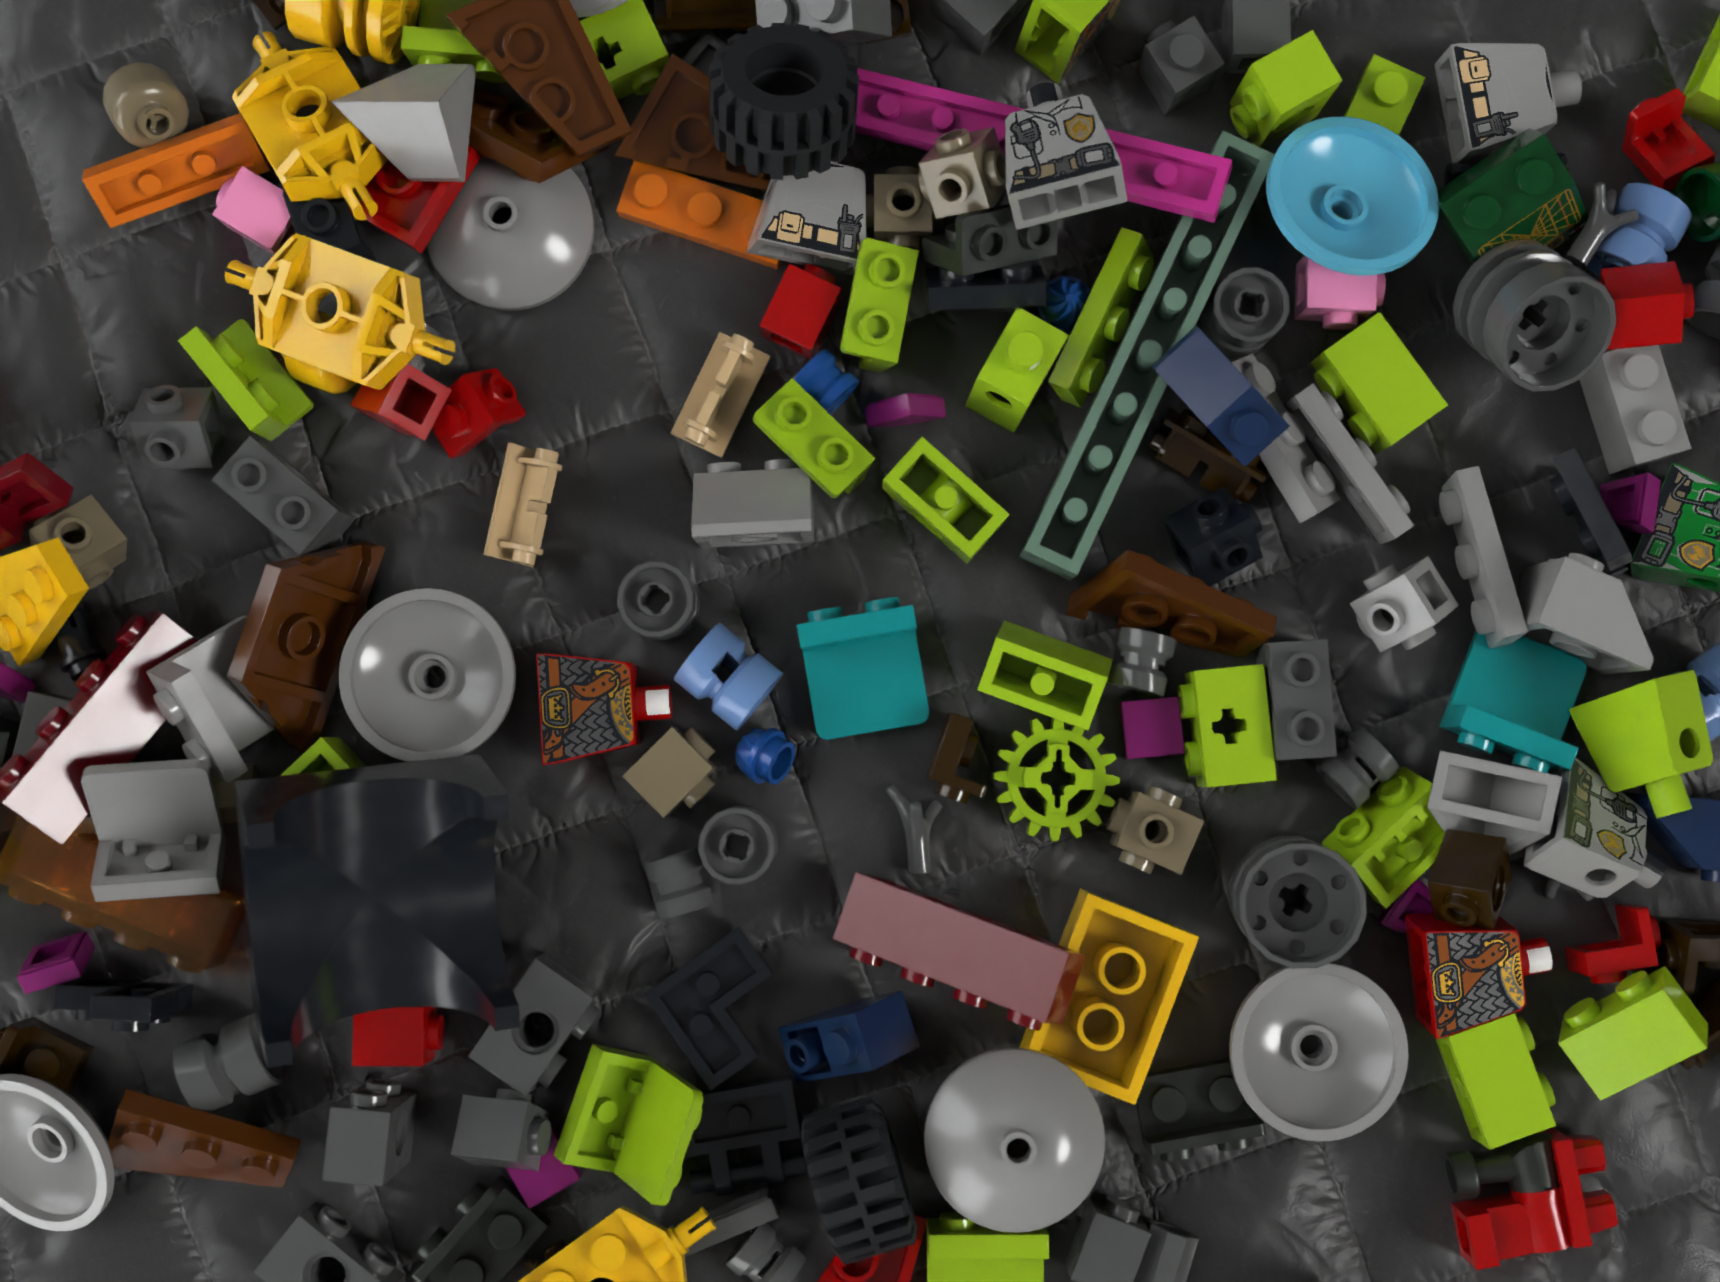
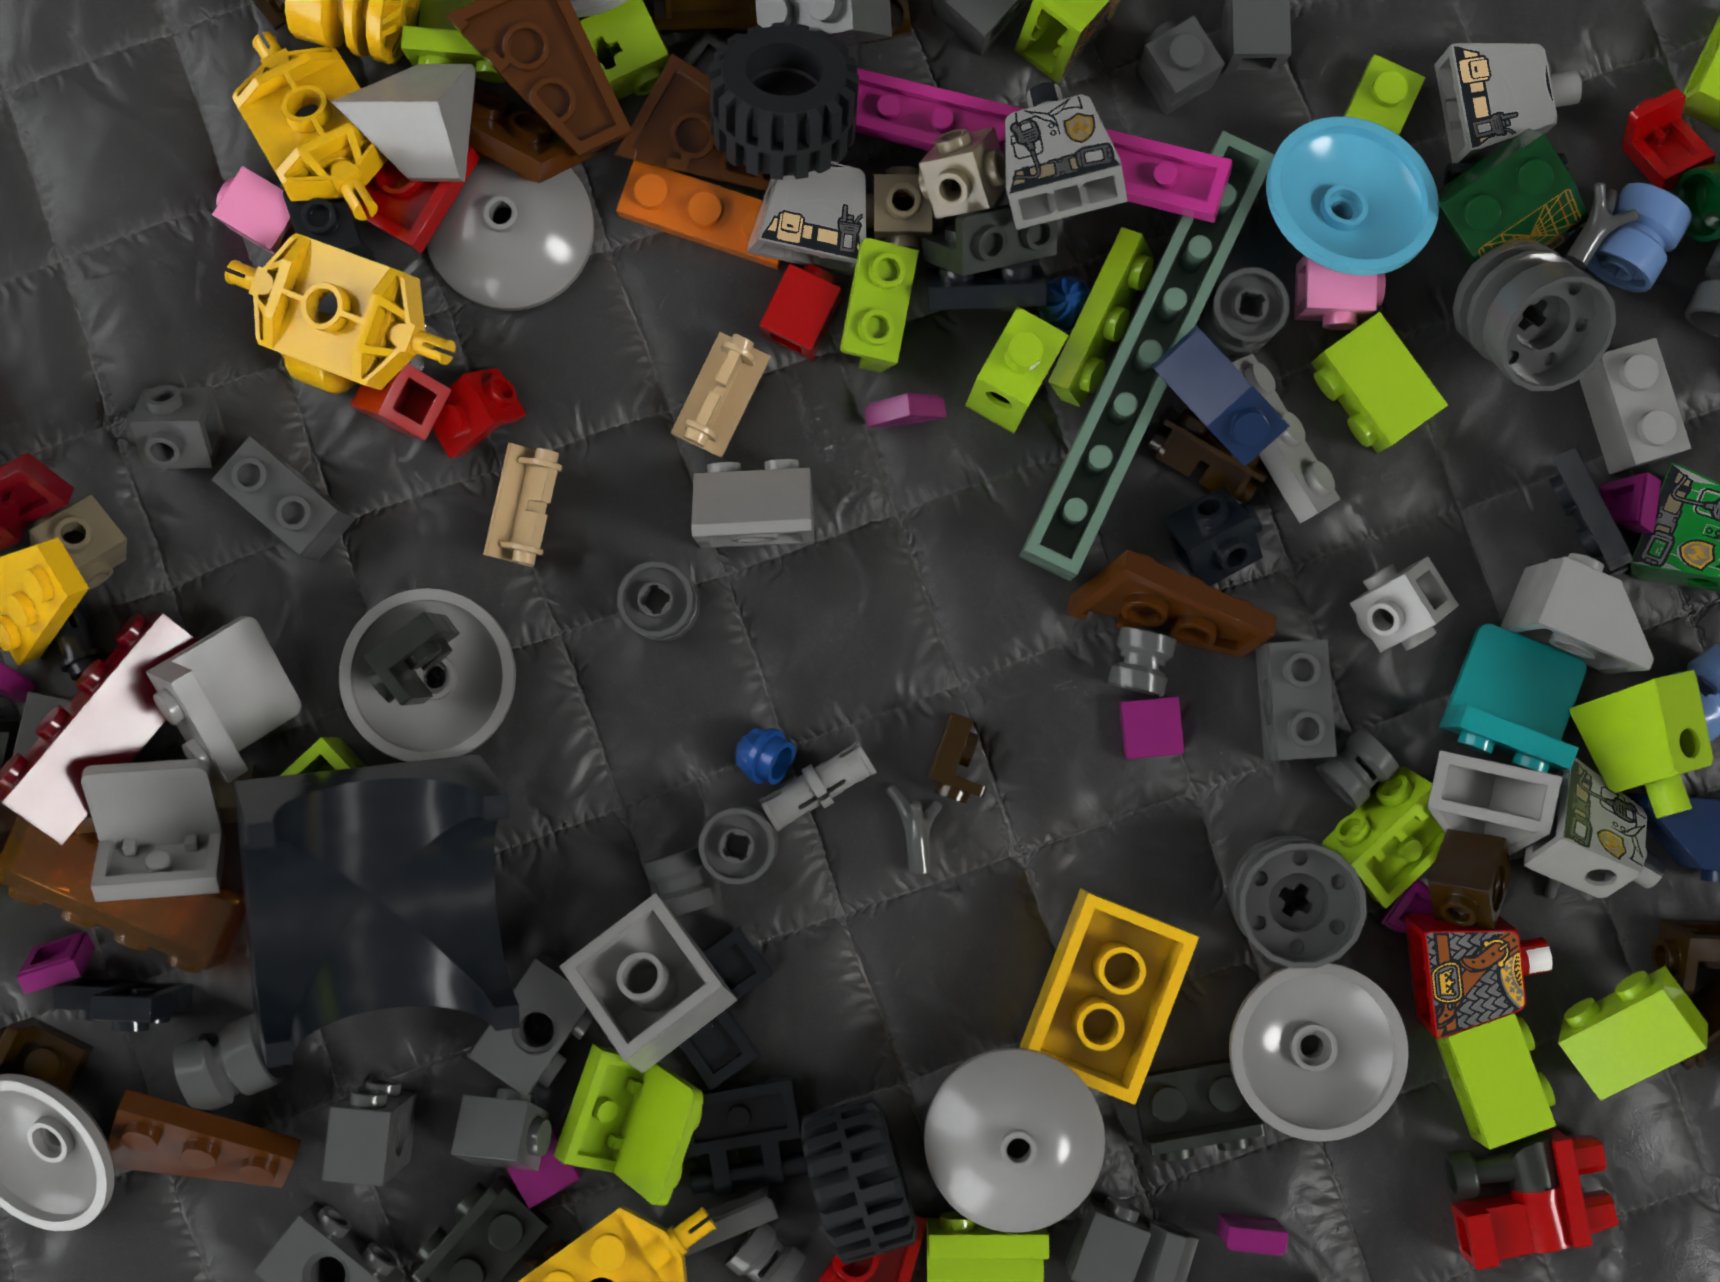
orange plate [82,113,270,229] -> none
dark tan head [103,62,189,148] -> none
lime bracket [178,319,313,442] -> none
reddish brown wing [227,541,386,753] -> none
red brick [352,1006,445,1066] -> none
torso [536,653,673,765] -> none
dark tan brick [622,727,718,818] -> none
medium blue wheel [673,622,783,731] -> none
lime bracket [753,378,876,498] -> none
dark blue slope [778,991,920,1083] -> none
blue wheel [793,349,859,415] -> none
teal bracket [797,597,929,740] -> none
brick [833,872,1086,1031] -> none
lime brick [882,437,1010,564] -> none
lime brick [977,620,1113,731] -> none
lime gear [992,718,1120,842] -> none
dark tan brick [1106,785,1204,875] -> none
lime brick [1178,664,1277,788] -> none
lime brick [1229,30,1342,148] -> none
light grey plate [1284,383,1415,545] -> none
light grey plate [1439,466,1528,649] -> none
red bracket [1564,903,1661,984] -> none
red brick [1600,261,1694,350] -> none
none -> pearl dark grey bracket [364,612,460,706]
none -> light grey slope [559,893,737,1073]
none -> light grey pin [759,741,877,832]
none -> magenta tile [1217,1213,1288,1256]

